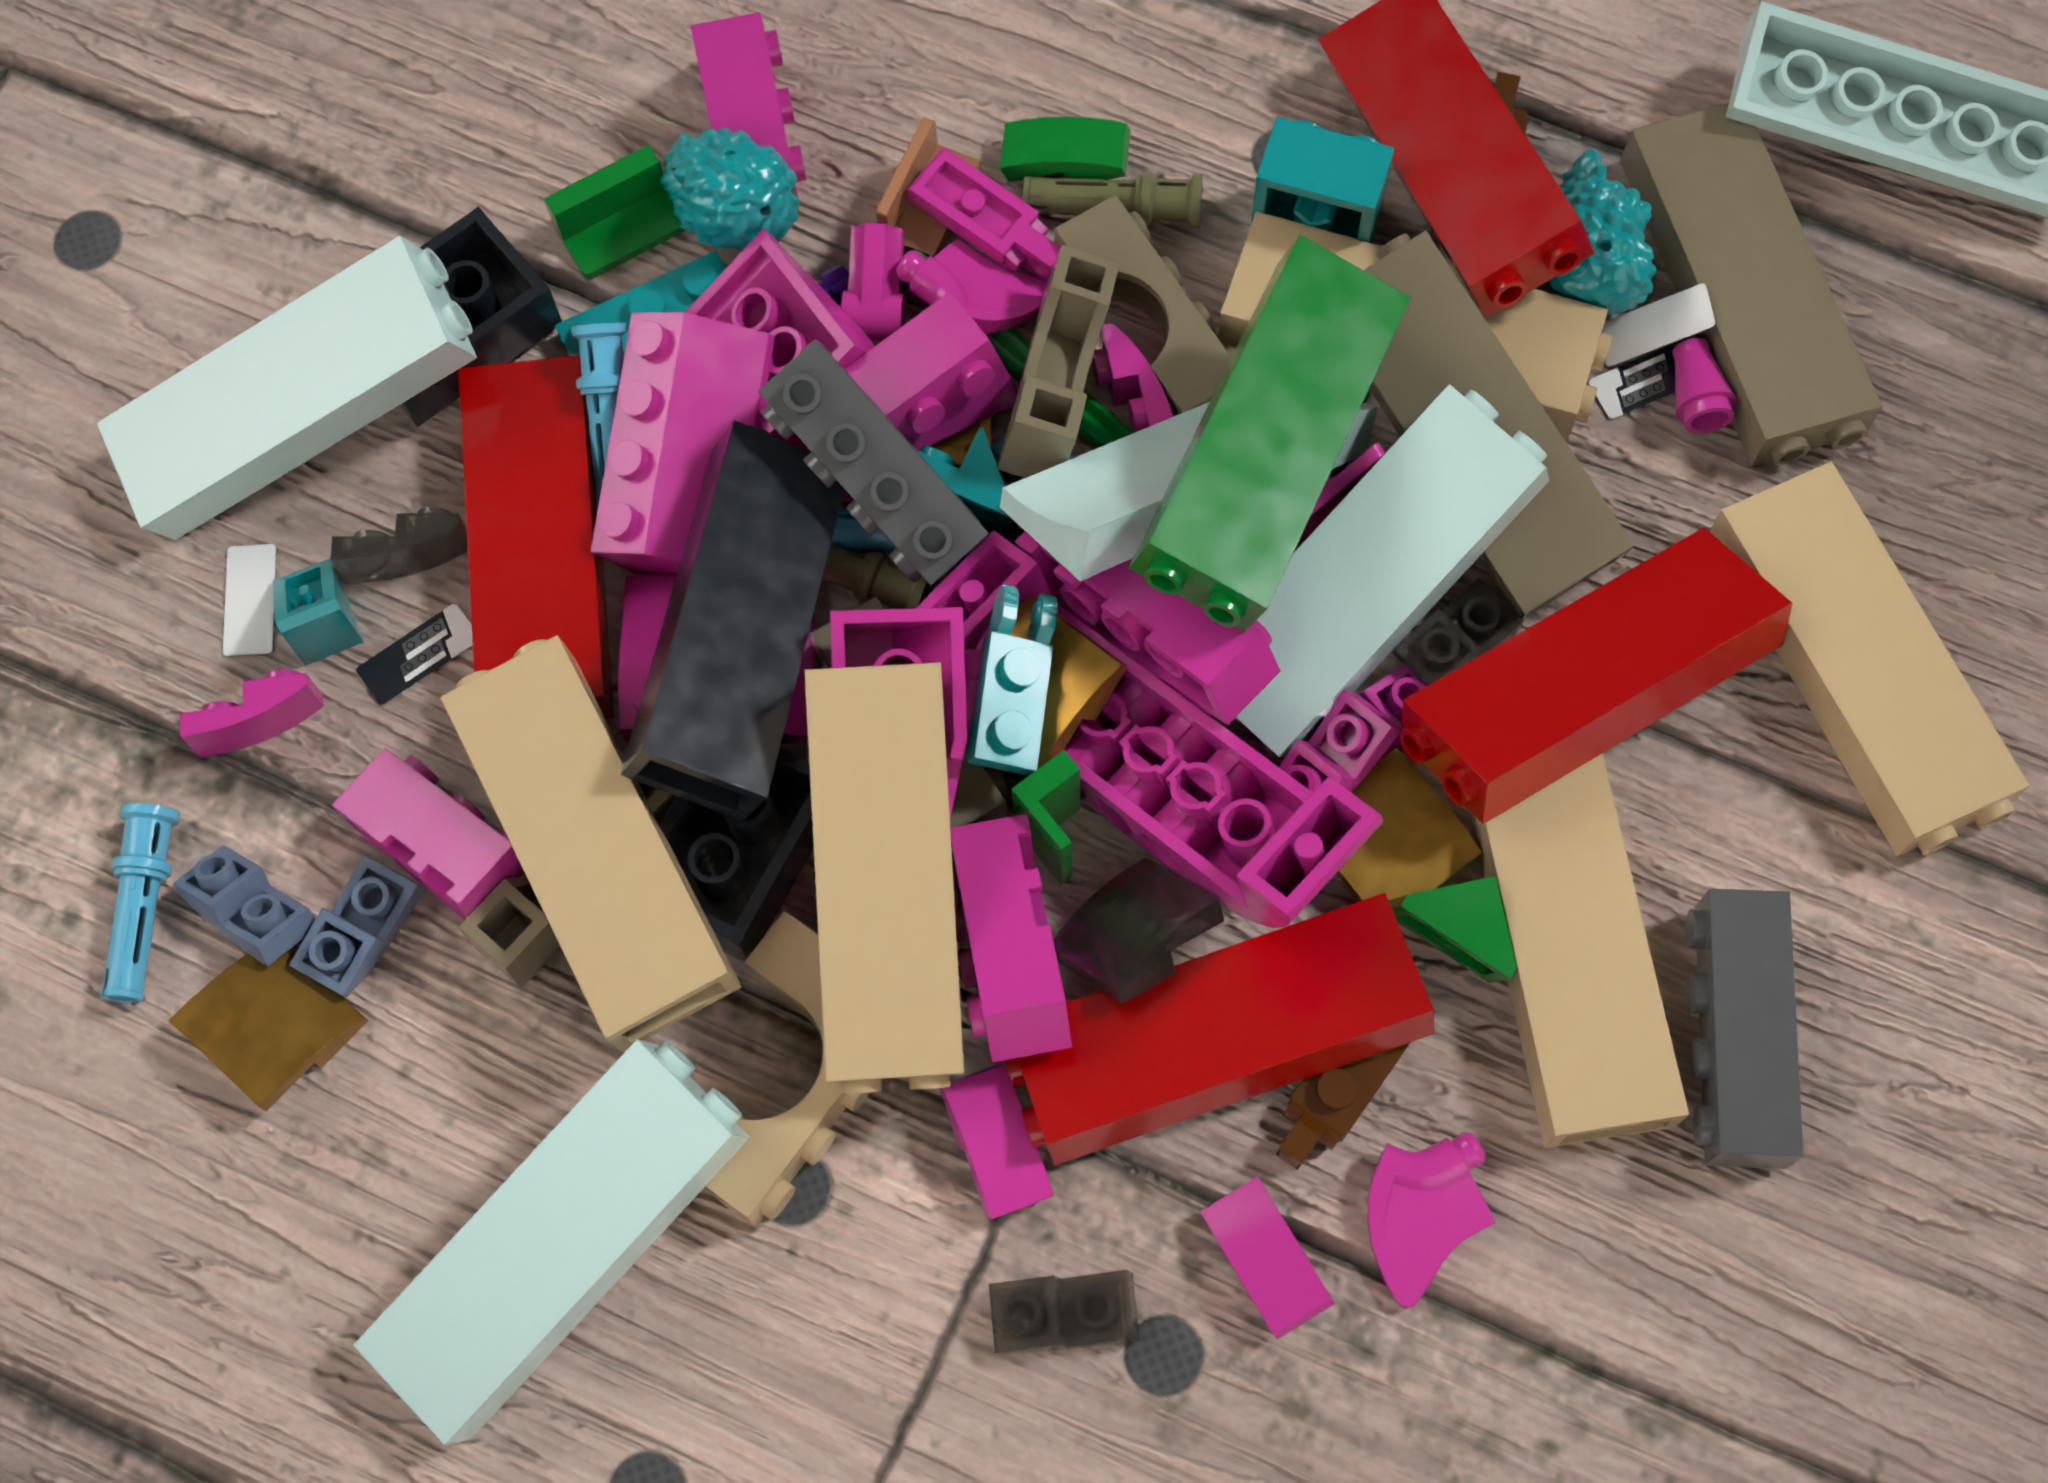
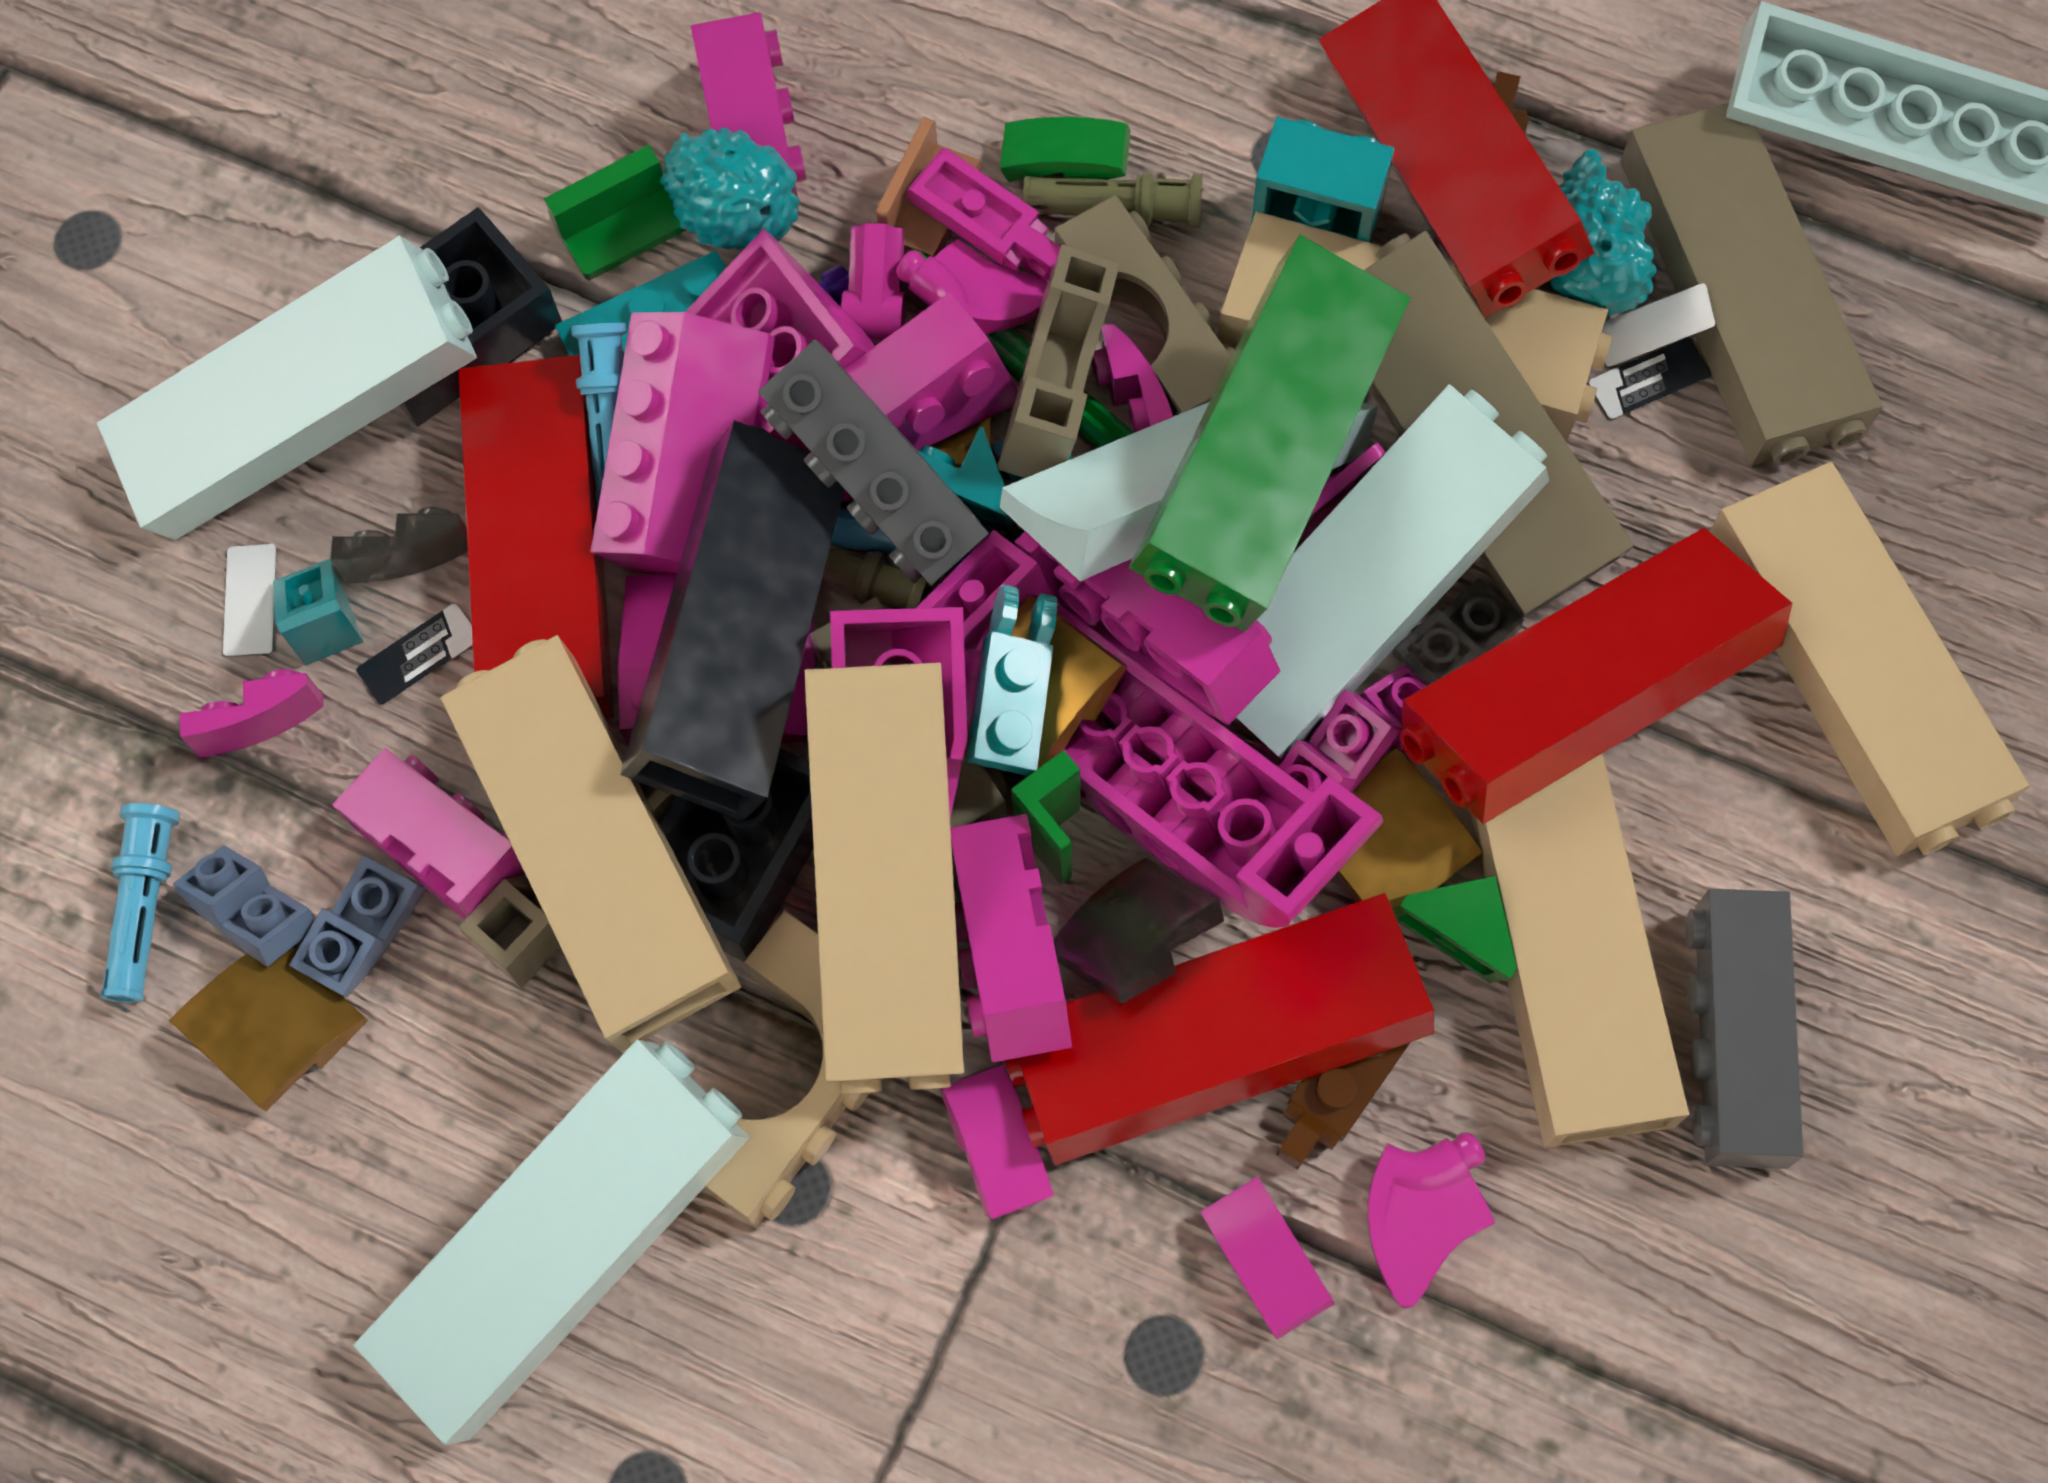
clear smoke slope [989,1270,1140,1354] -> none
dark pink cone [1672,338,1737,434] -> none

